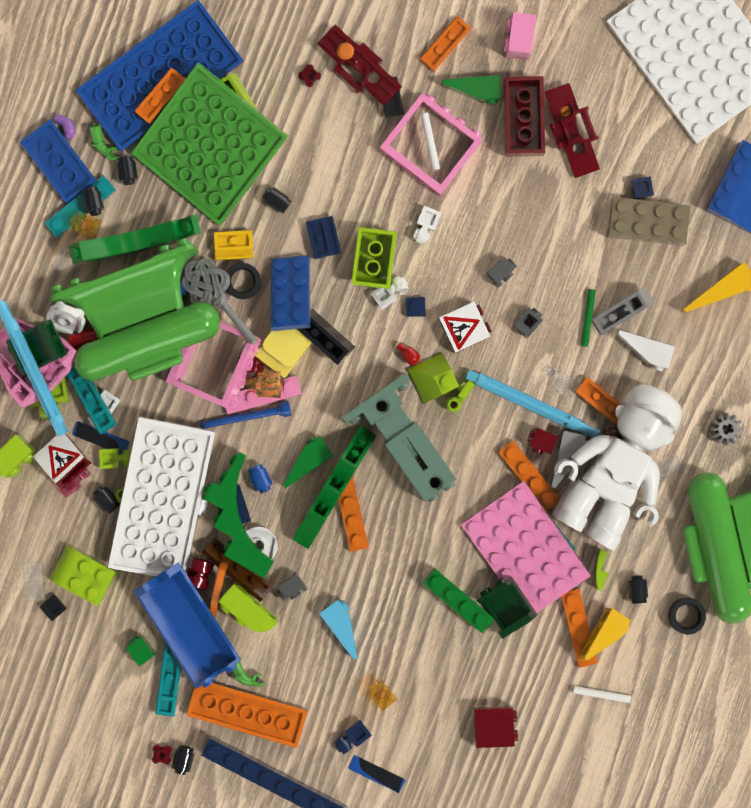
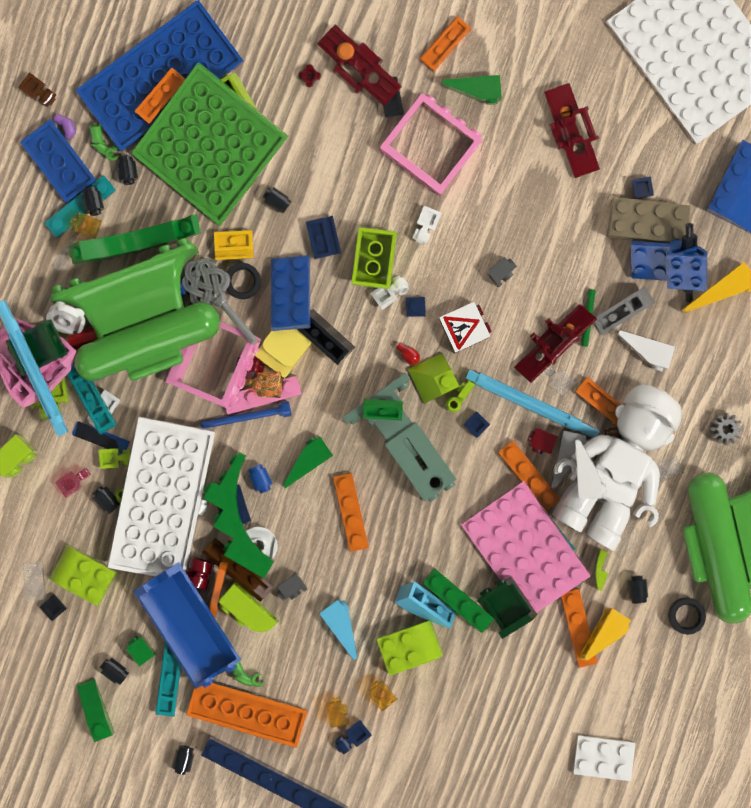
piece [34,434,91,489] -> none
dark red plate [152,745,172,765] -> none
green arch [292,426,377,550] -> none
black sticker [348,755,405,793] -> none
white bar [421,113,440,171] -> none
dark red piece [474,705,518,748] -> none
bright pink brick [503,12,536,60] -> none
dark red brick [504,76,545,157] -> none
dark grey brick [513,308,543,338] -> none
white bar [573,686,631,703] -> none
none -> reddish brown plate [18,72,56,107]
none -> green slope [77,679,115,742]
none -> black brick [100,658,129,685]
none -> clear yellow brick [326,697,350,728]
none -> green plate [363,399,403,421]
none -> lime brick [377,620,443,676]
none -> medium azure slope [395,581,457,629]
none -> dark blue plate [463,411,490,438]
none -> dark red piece [514,304,597,383]
none -> white plate [573,735,636,781]
none -> white slope [576,440,606,499]
none -> blue piece [631,223,708,302]

